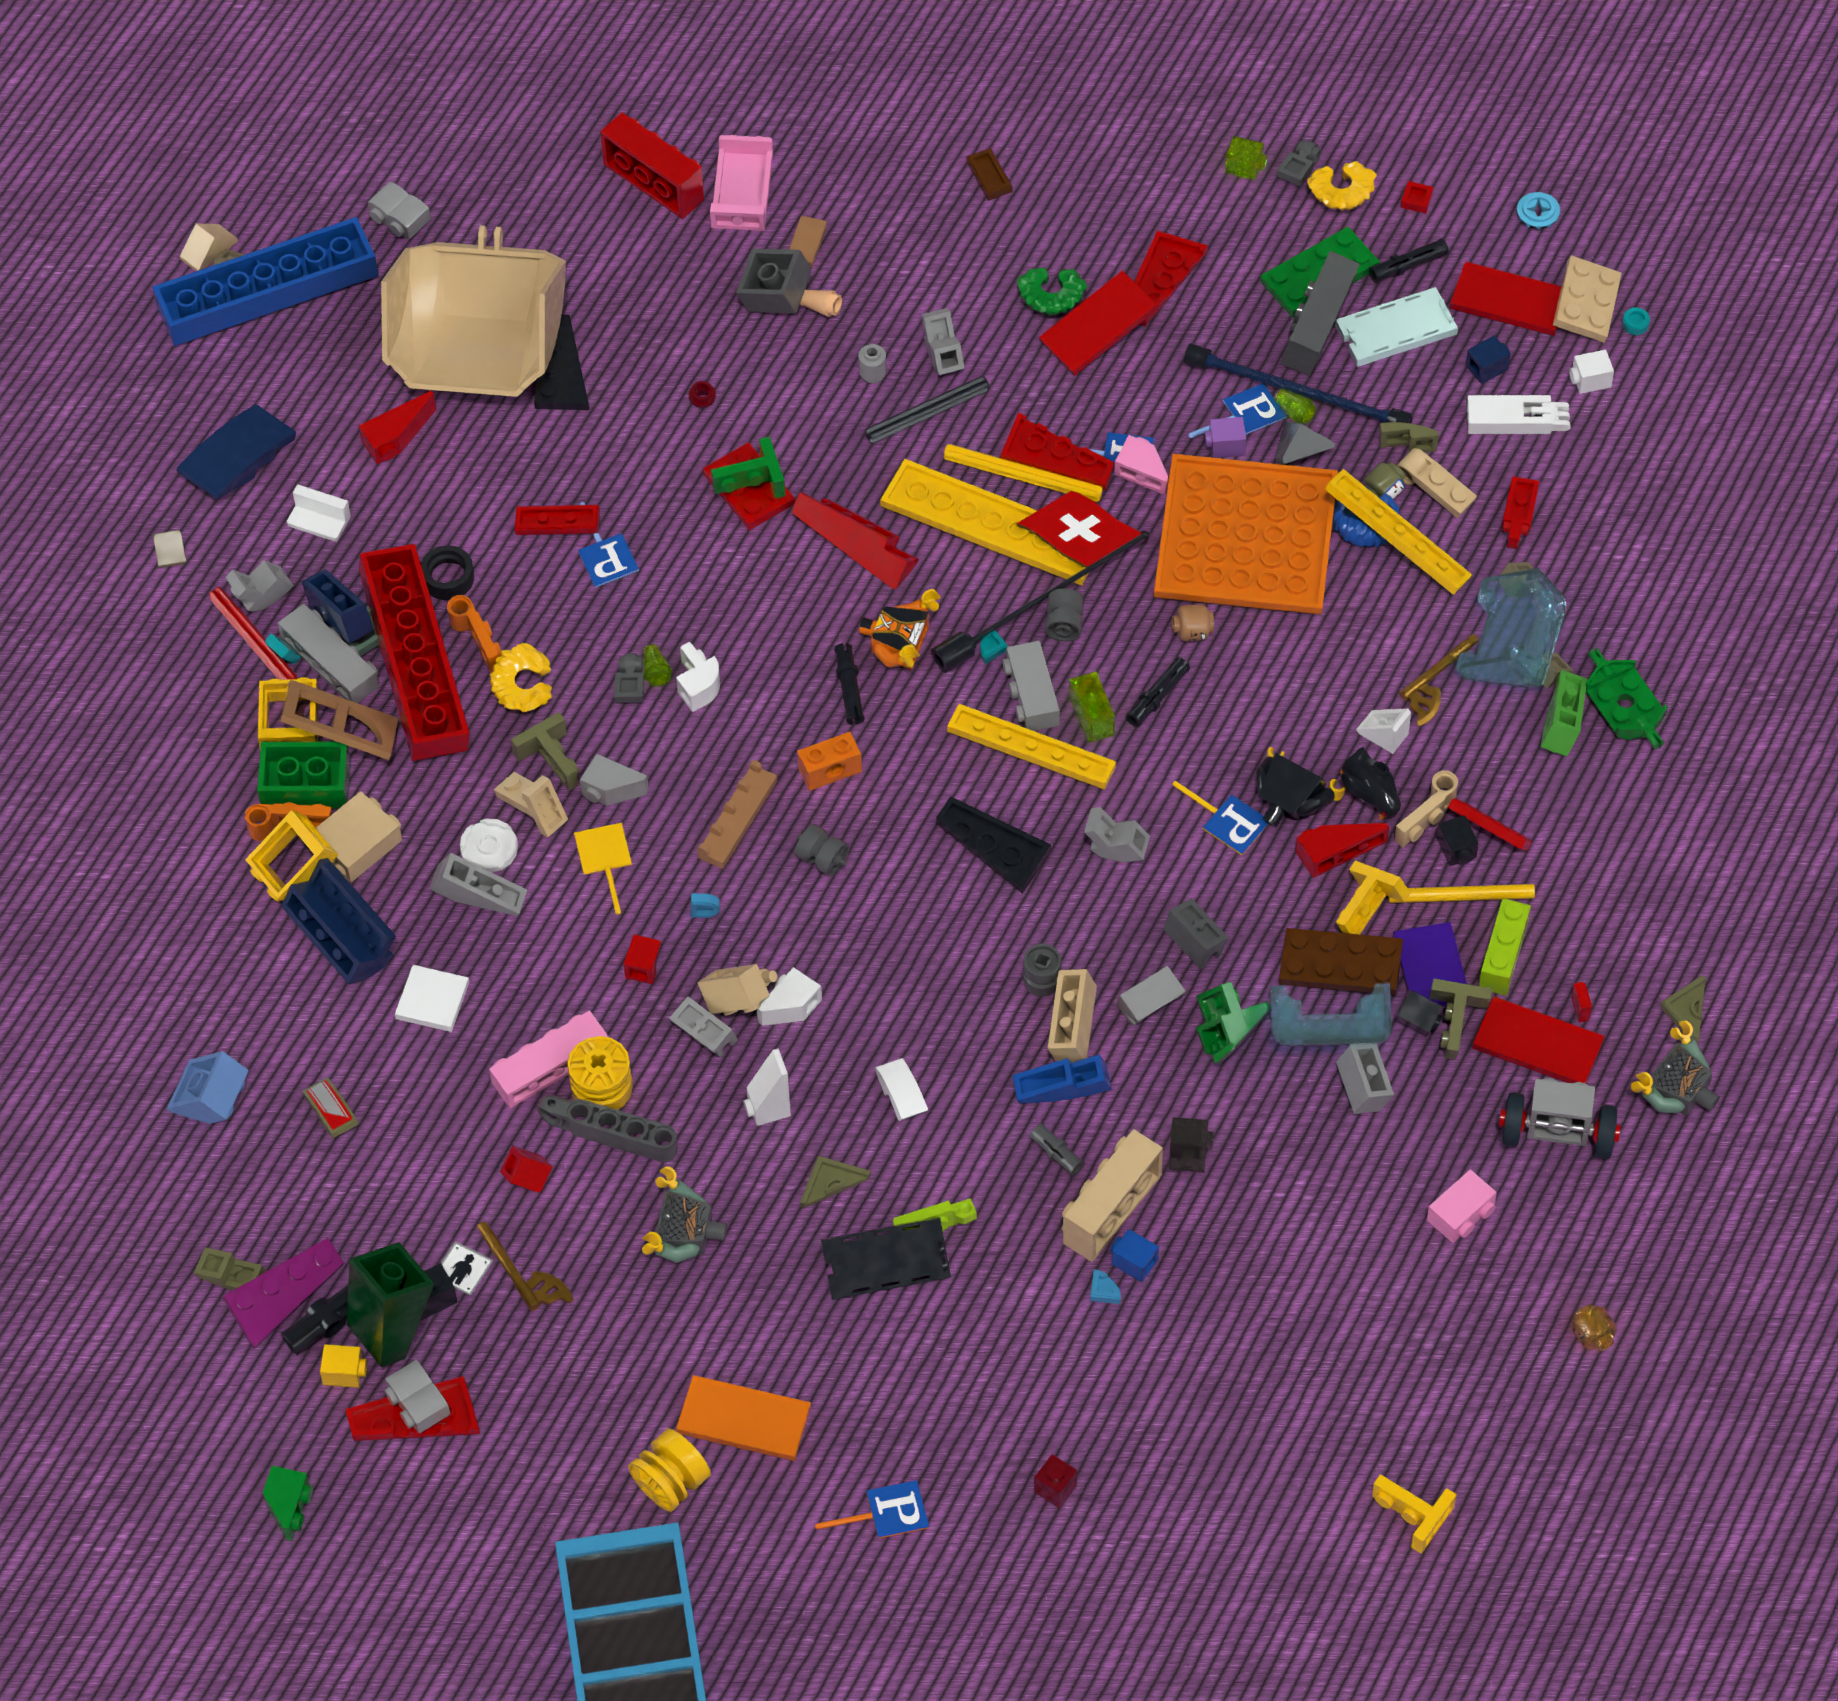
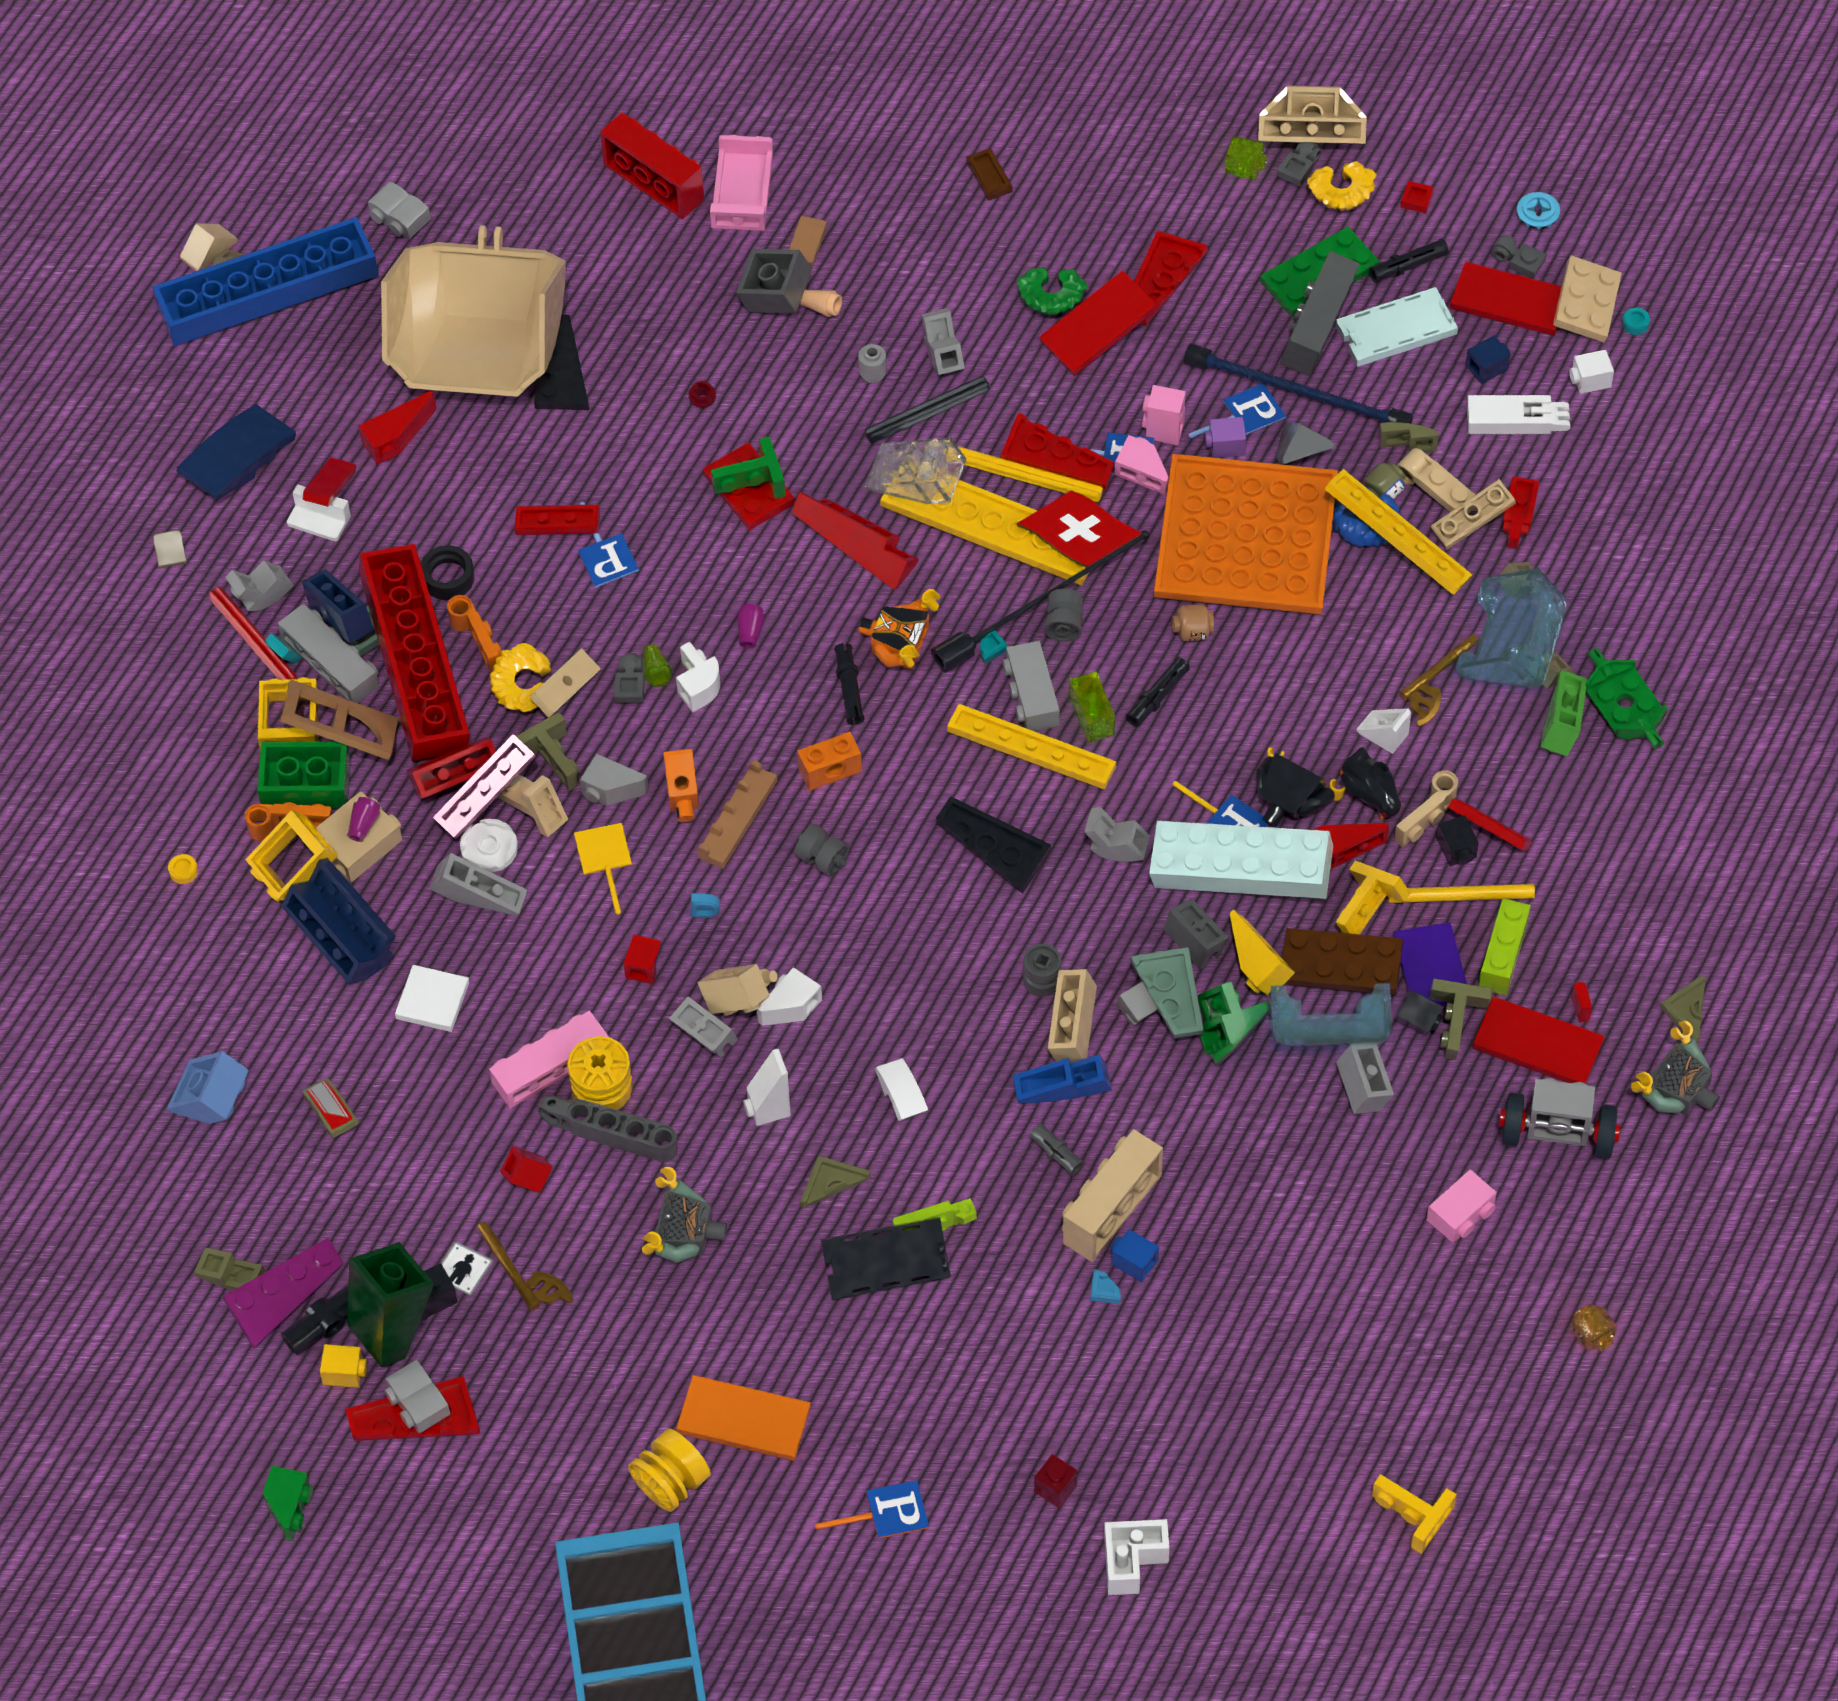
clear smoke brick [1169,1117,1214,1172] -> none
clear neon green cone [1275,388,1316,424] -> none
none -> yellow tile [168,854,198,884]
none -> red tile [302,457,357,507]
none -> magenta cone [347,797,381,842]
none -> red brick [406,737,496,799]
none -> brick [433,734,536,839]
none -> tan tile [530,648,601,718]
none -> orange torso [663,749,699,822]
none -> magenta cone [737,604,765,648]
none -> clear slope [865,438,966,504]
none -> white brick [1104,1519,1169,1595]
none -> sand green wing [1130,947,1203,1038]
none -> bright pink brick [1142,385,1186,445]
none -> light aqua brick [1149,821,1333,899]
none -> yellow slope [1229,909,1295,998]
none -> tan wedge [1258,85,1367,144]
none -> tan tile [1430,479,1516,550]
none -> dark grey plate [1492,235,1547,279]

